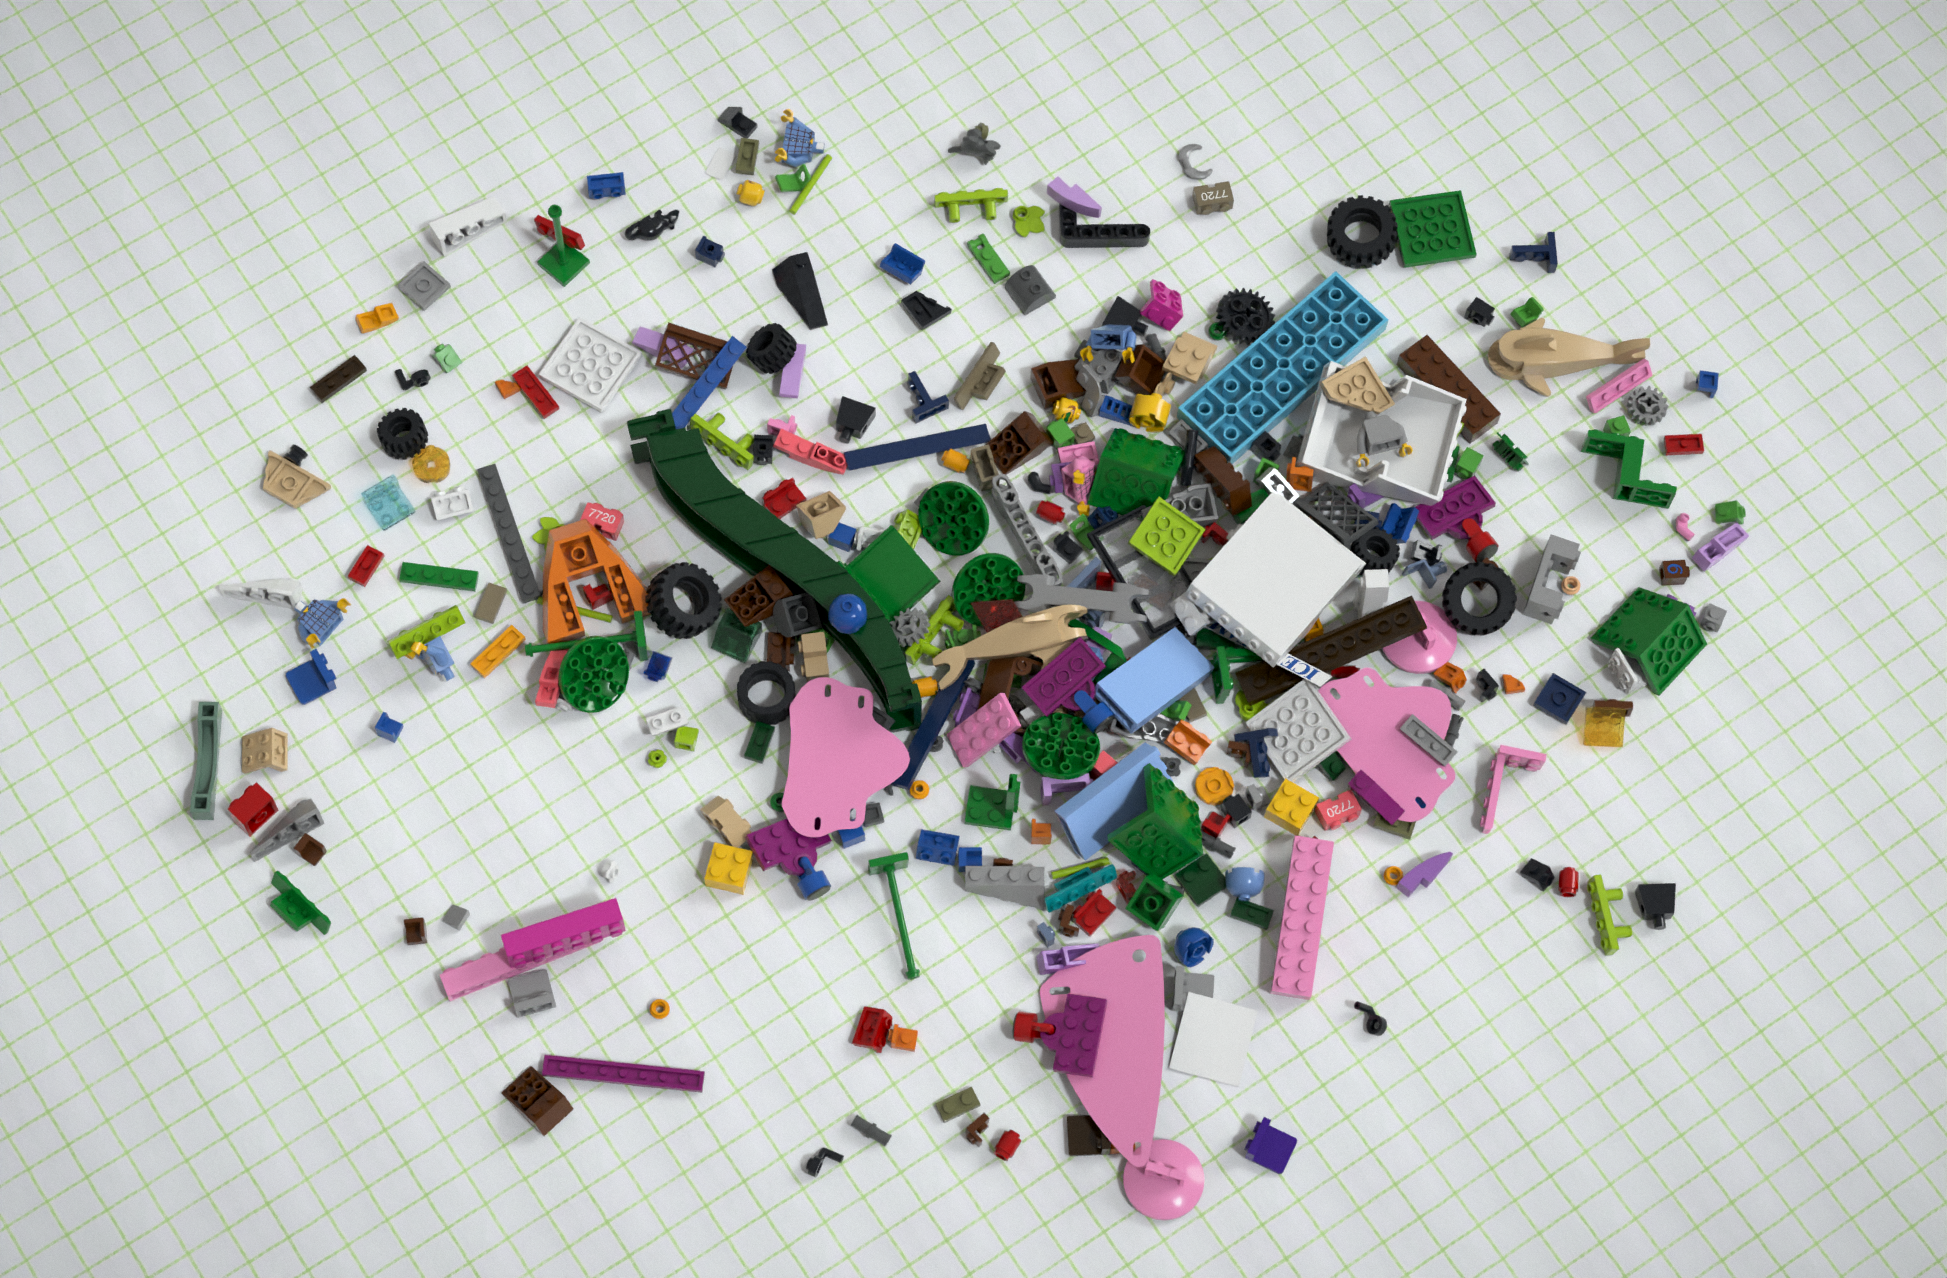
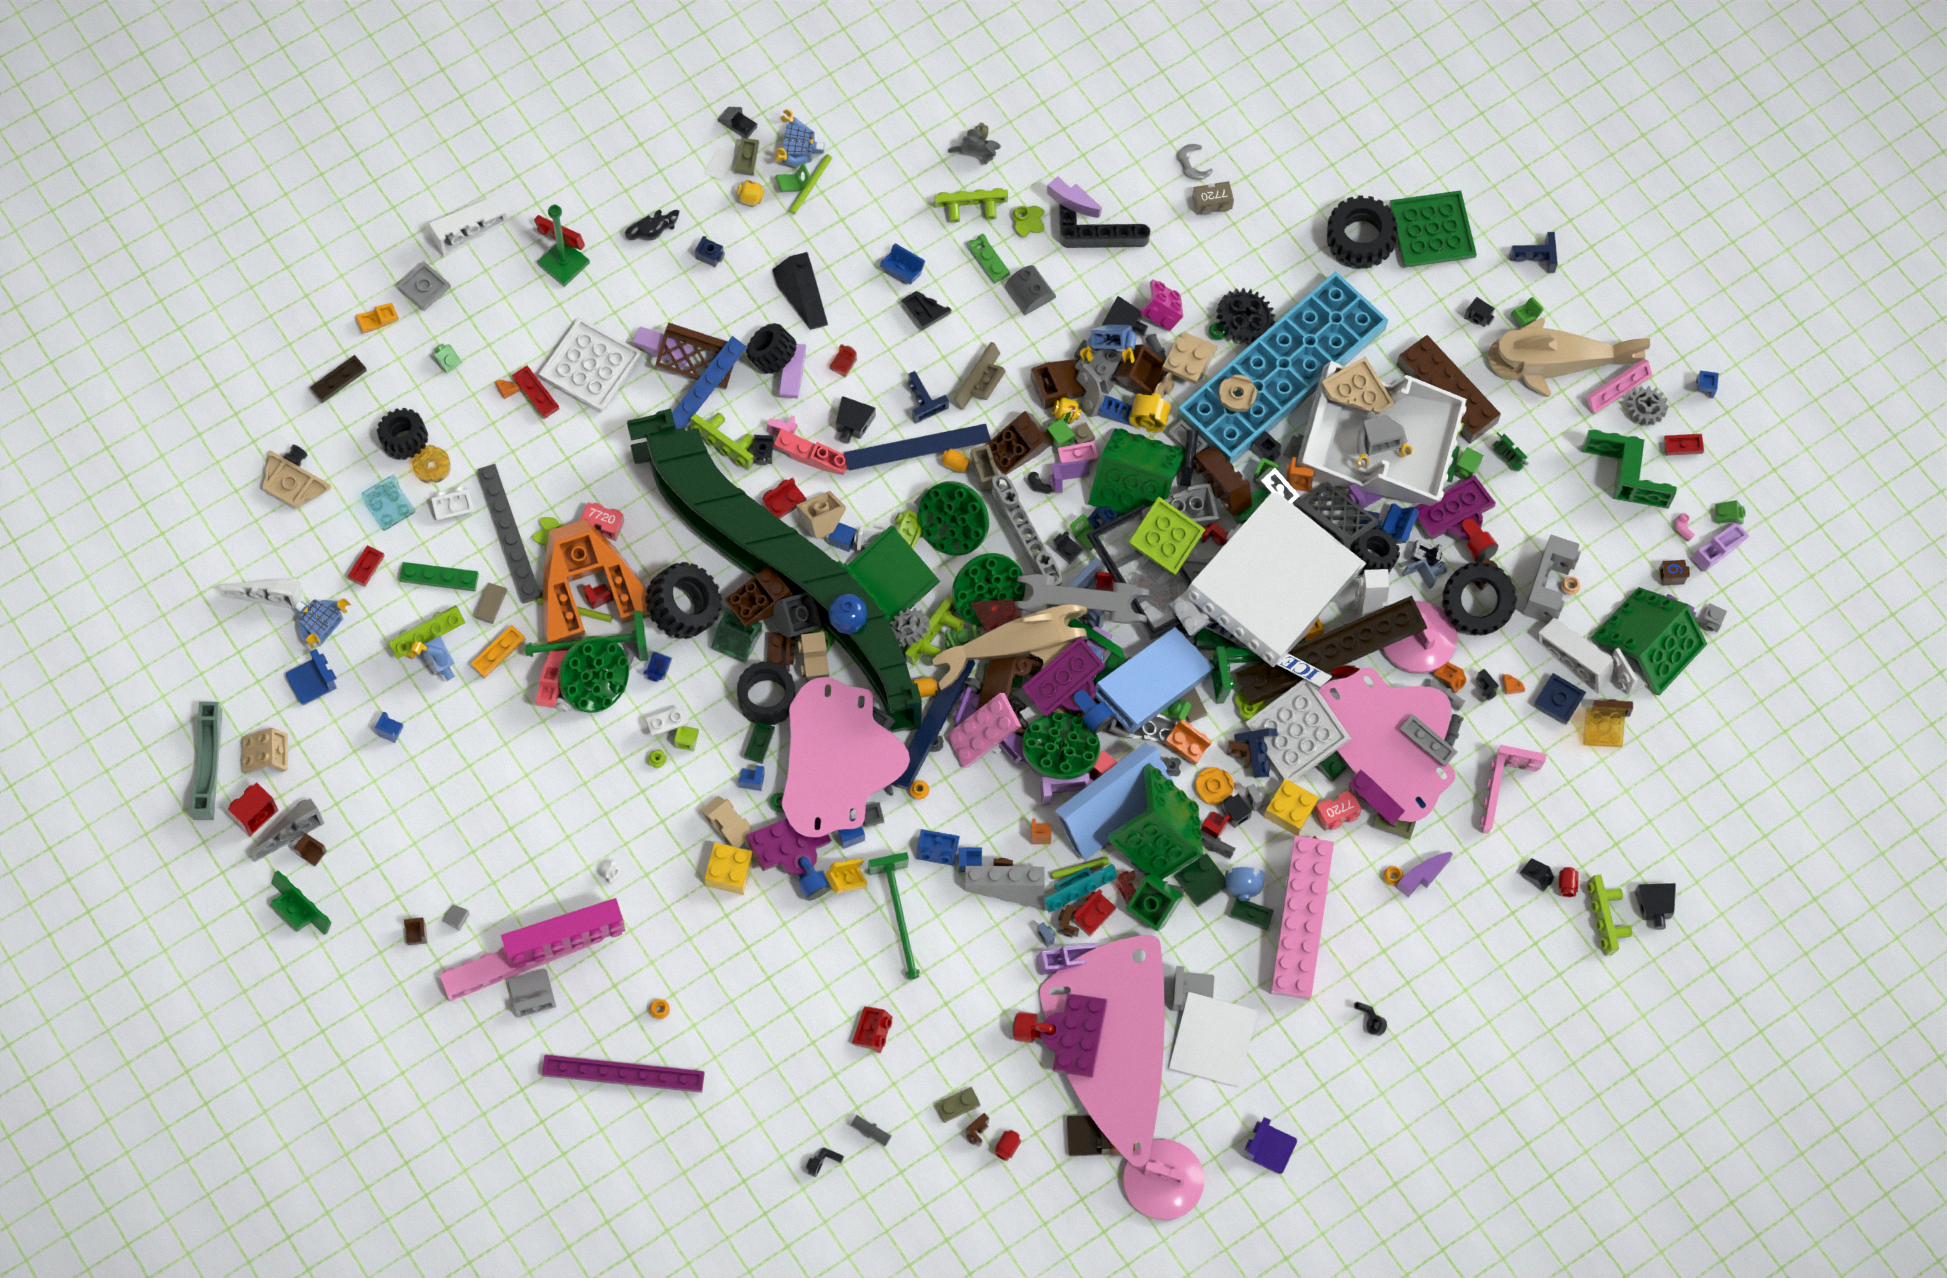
black plate [395,369,431,390] -> none
reddish brown slope [501,1066,574,1136] -> none
blue bracket [587,172,626,199] -> none
orange bracket [888,1024,918,1052] -> none
green bracket [964,774,1021,831] -> none
red brick [1036,500,1066,525] -> none
bright pink torso [1061,456,1100,516] -> none
blue cylinder [1174,927,1214,967] -> none
bright green brick [1603,415,1631,437] -> none
none -> blue panel [738,765,765,791]
none -> yellow bracket [825,858,868,894]
none -> clear red bracket [829,344,857,378]
none -> tan plate [1219,375,1257,412]
none -> white wedge [1539,618,1614,695]

